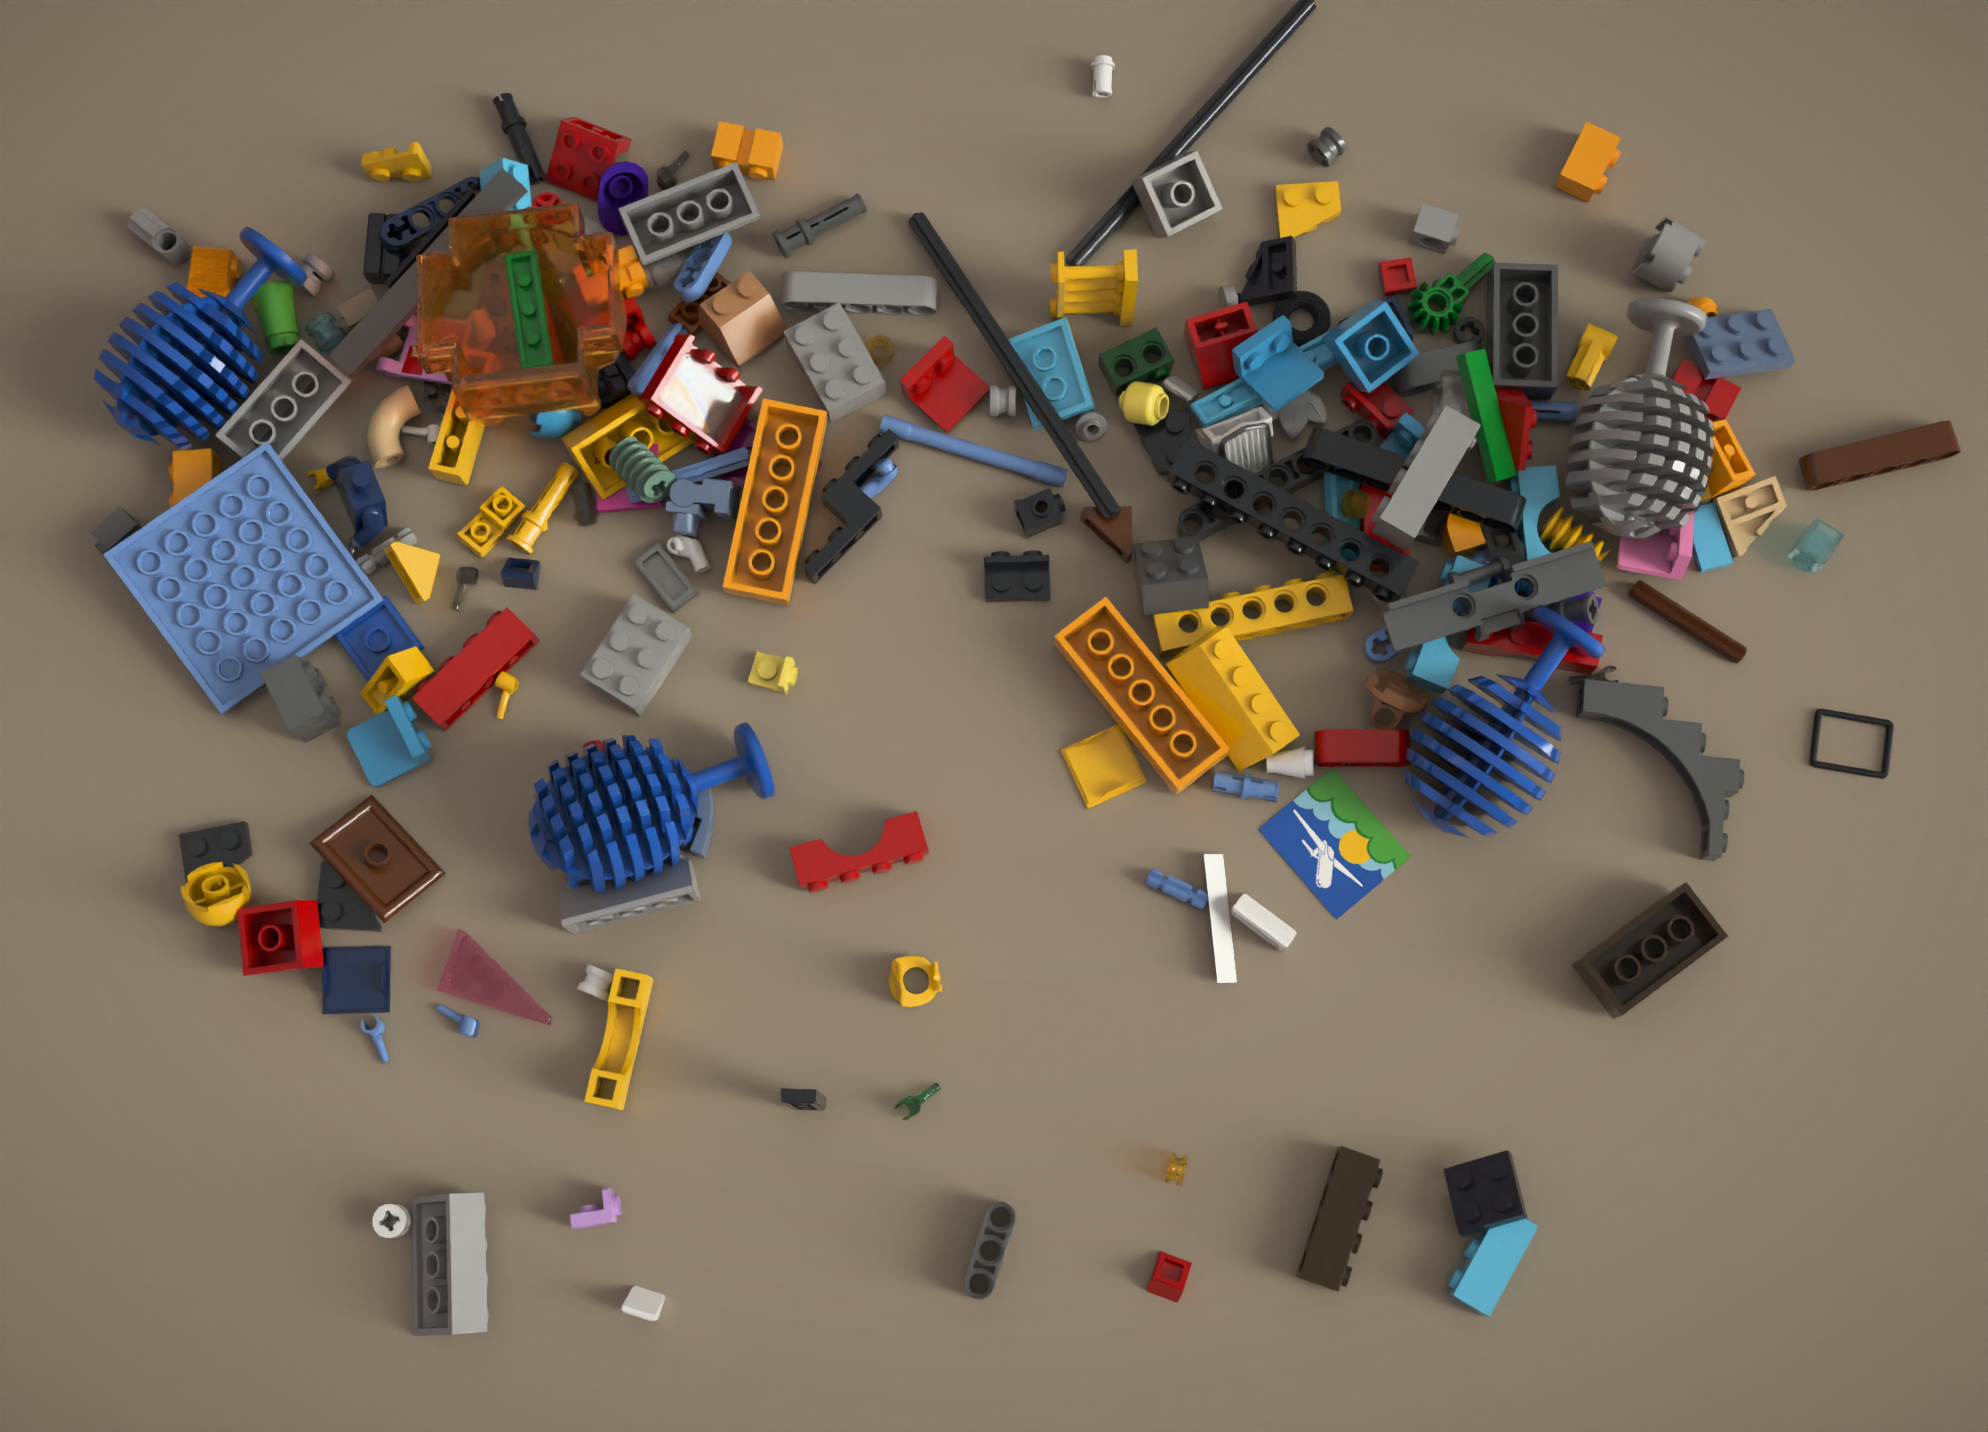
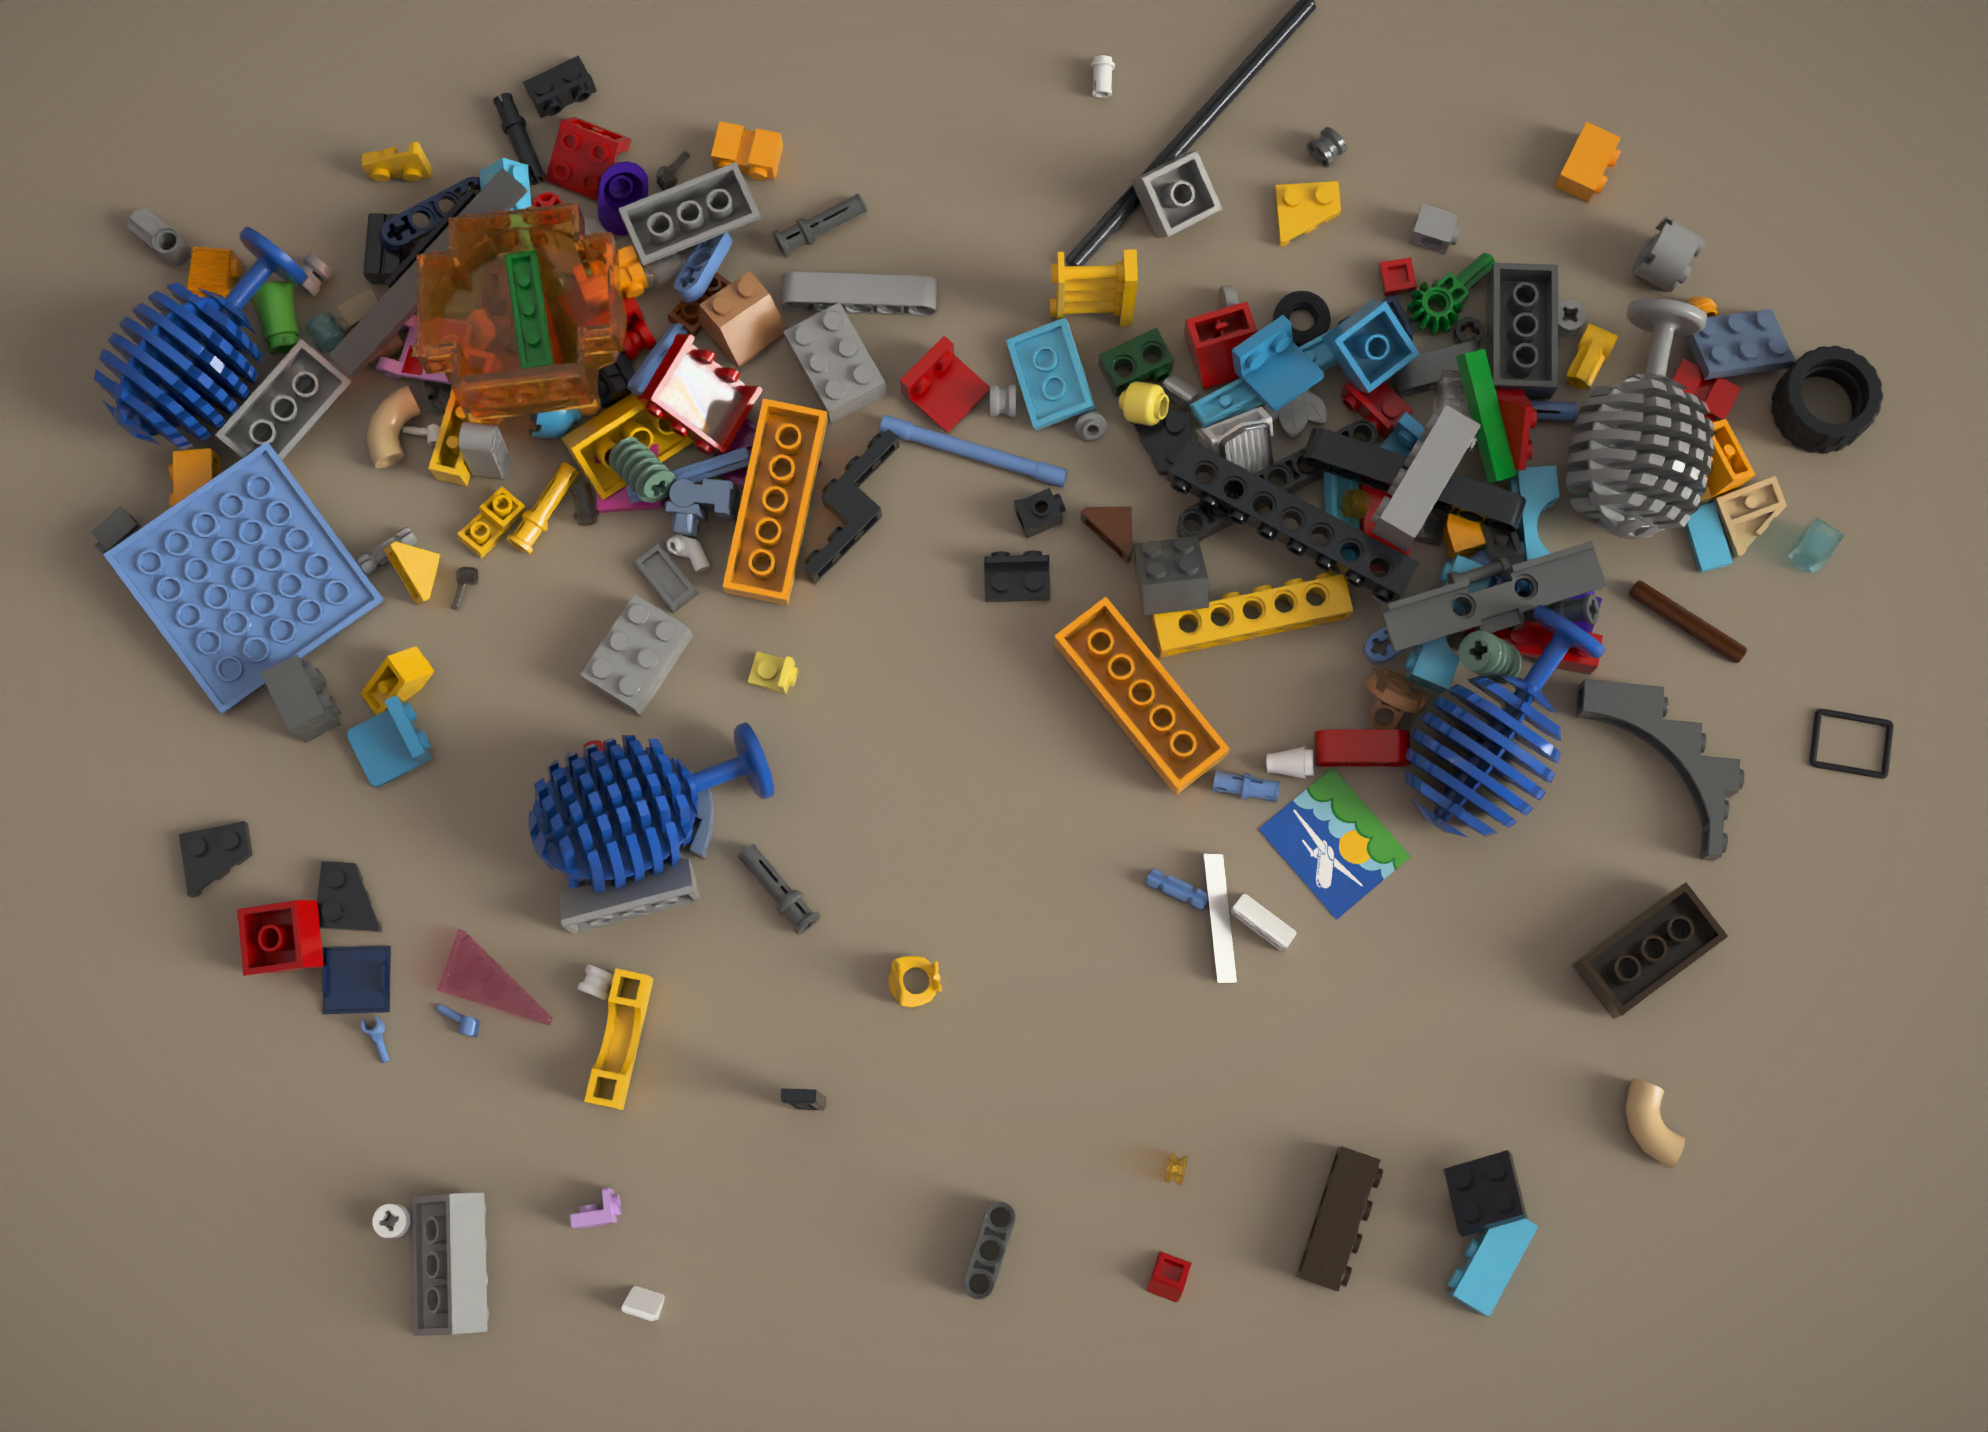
yellow cylinder [181,862,252,926] -> none
dark blue torso [307,456,388,558] -> none
reddish brown piece [309,794,446,923] -> none
blue tile [334,596,425,682] -> none
red brick [412,607,539,732] -> none
yellow hand [495,672,519,719] -> none
dark blue slope [501,558,540,590] -> none
red arch [789,811,929,893] -> none
medium blue arm [859,458,898,499] -> none
clear yellow axle [866,335,894,366] -> none
clear green hand [895,1083,941,1120] -> none
black axle [908,212,1121,520] -> none
yellow piece [1060,724,1147,809] -> none
yellow slope [1165,626,1300,771] -> none
black wing [1237,236,1297,306] -> none
yellow piece [1540,507,1611,563] -> none
clear smoke hand [1569,665,1618,685] -> none
bright pink bracket [1617,513,1694,581] -> none
reddish brown beam [1799,420,1961,491] -> none
none -> light grey beam [459,421,510,480]
none -> black bracket [523,55,597,118]
none -> dark grey pin [738,844,820,935]
none -> sand green piece [1458,631,1522,684]
none -> light grey wheel [1558,299,1586,338]
none -> tan cylinder [1625,1078,1685,1168]
none -> black tyre [1771,346,1883,454]

